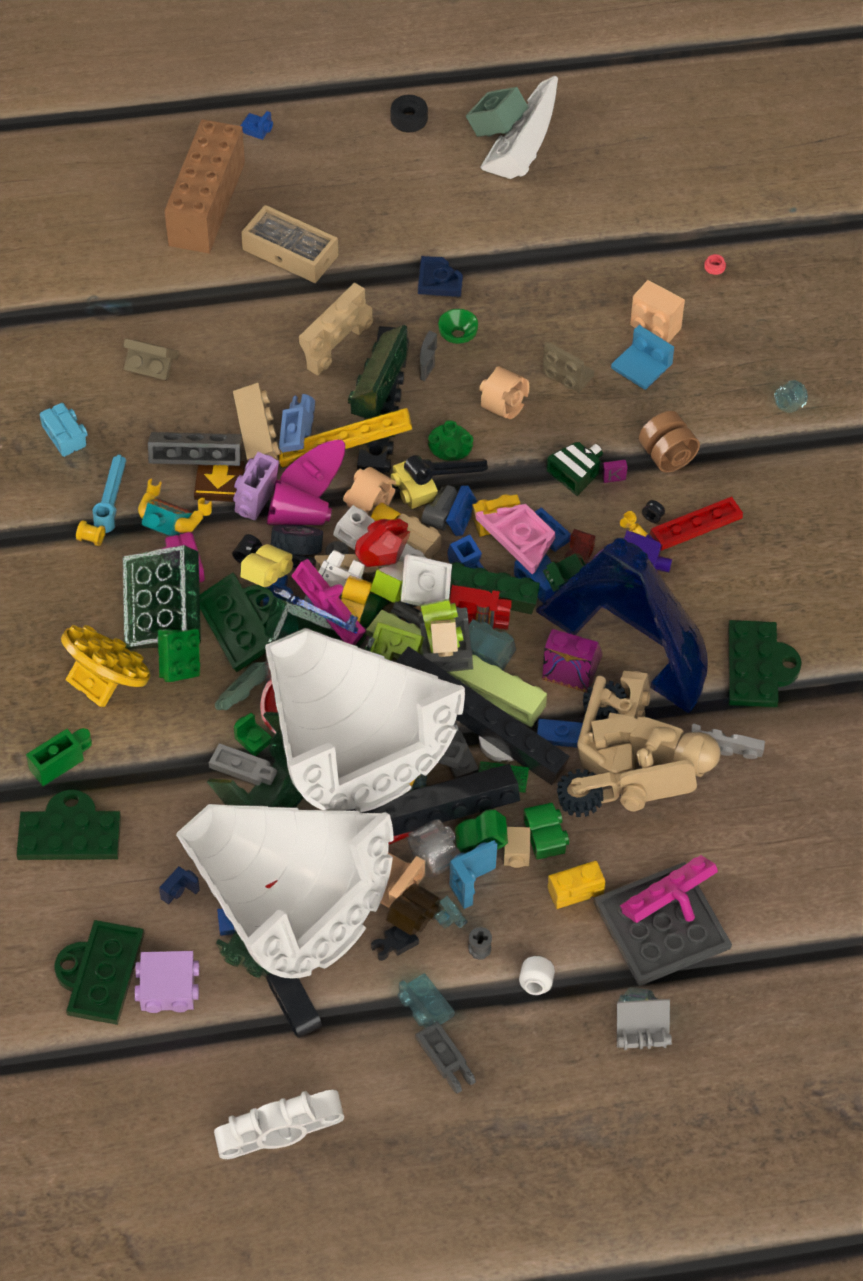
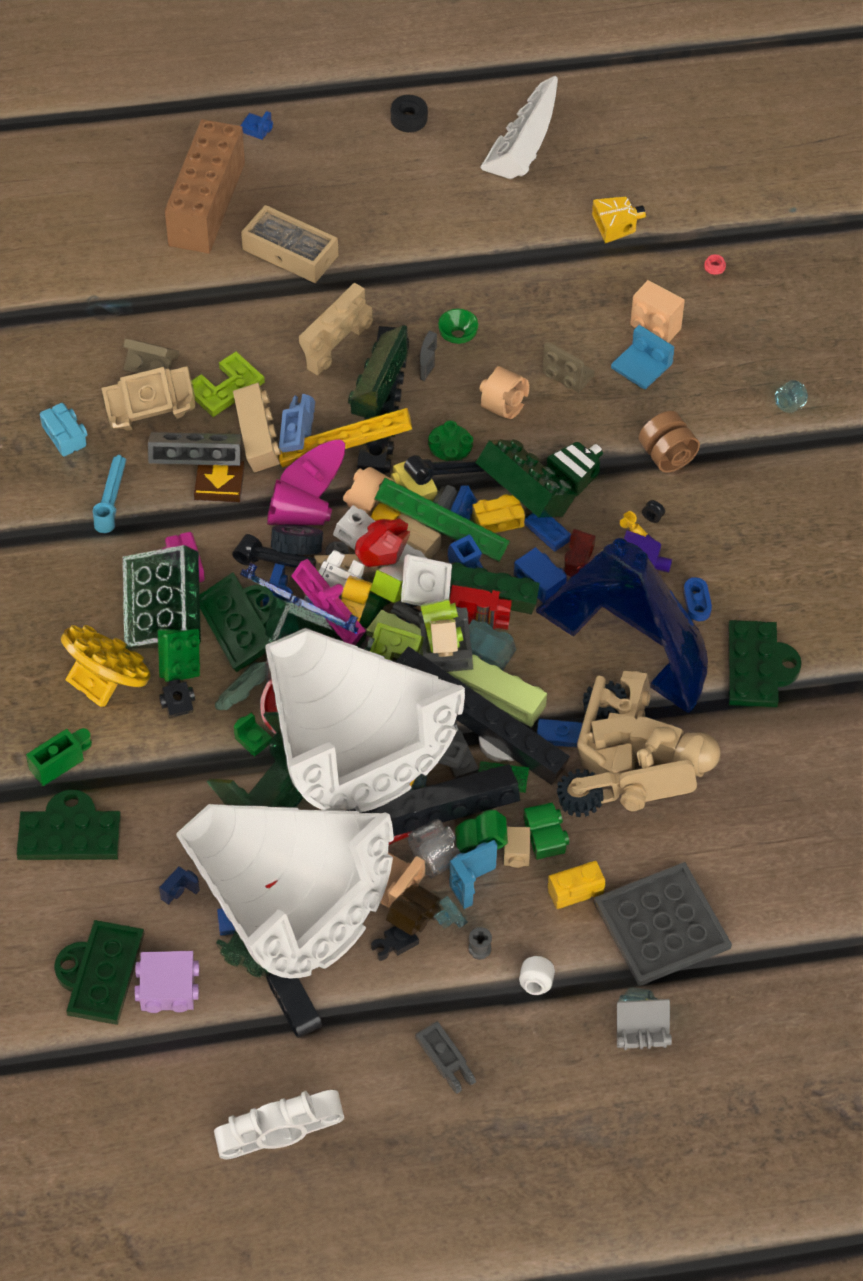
yellow bush [76,520,106,546] -> none
torso [138,478,212,536] -> none
light grey hinge [209,743,278,785] -> none
lavender brick [233,452,279,521] -> none
light yellow brick [240,544,293,587] -> none
clear light blue bracket [398,973,455,1028] -> none
dark blue plate [418,256,463,297] -> none
sand green brick [466,87,529,137] -> none
bright pink wing [476,504,555,574] -> none
magenta slope [542,629,603,693] -> none
dark green brick [543,553,591,592] -> none
magenta tile [602,460,627,483] -> none
dark pink plate [620,855,718,923] -> none
red plate [650,497,743,551] -> none
light grey wing [691,724,765,759] -> none
none -> tan piece [102,366,195,431]
none -> black brick [159,679,195,718]
none -> lime plate [192,352,265,417]
none -> green tile [374,478,510,562]
none -> dark green brick [475,439,577,518]
none -> yellow torso [592,197,646,243]
none -> blue plate [683,577,712,621]

